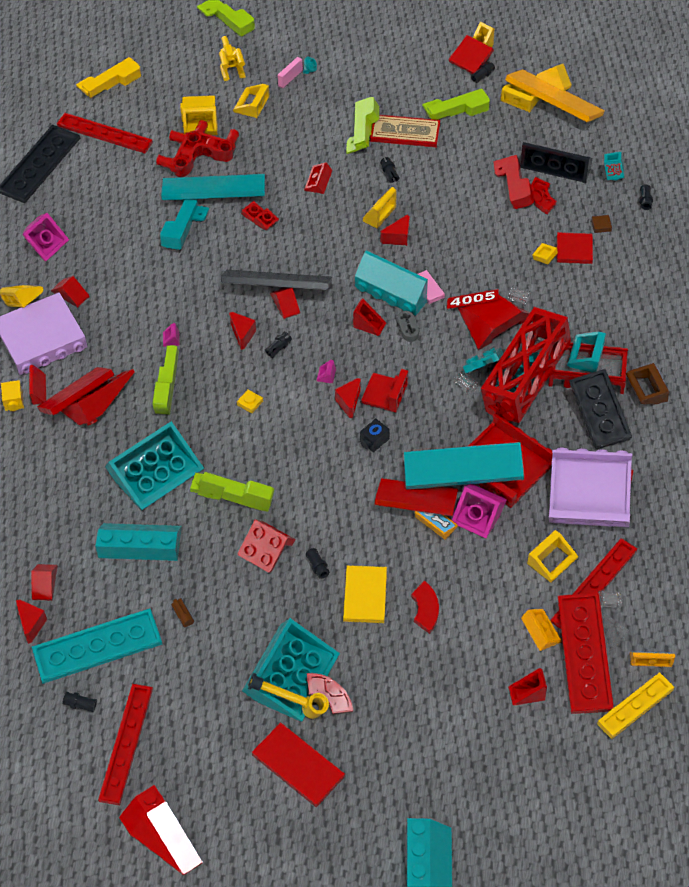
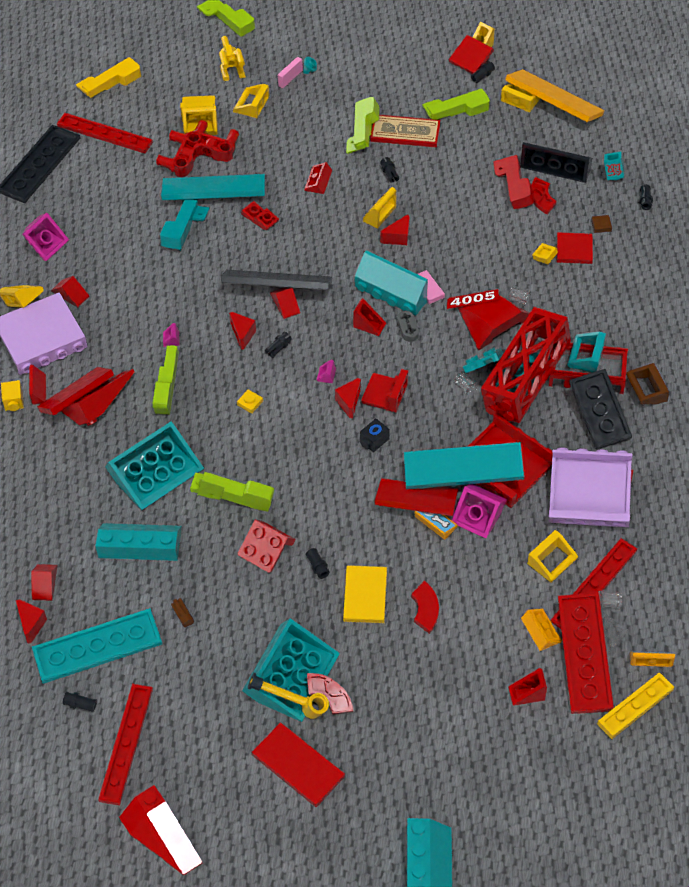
yellow slope [536,63,572,91] -> none

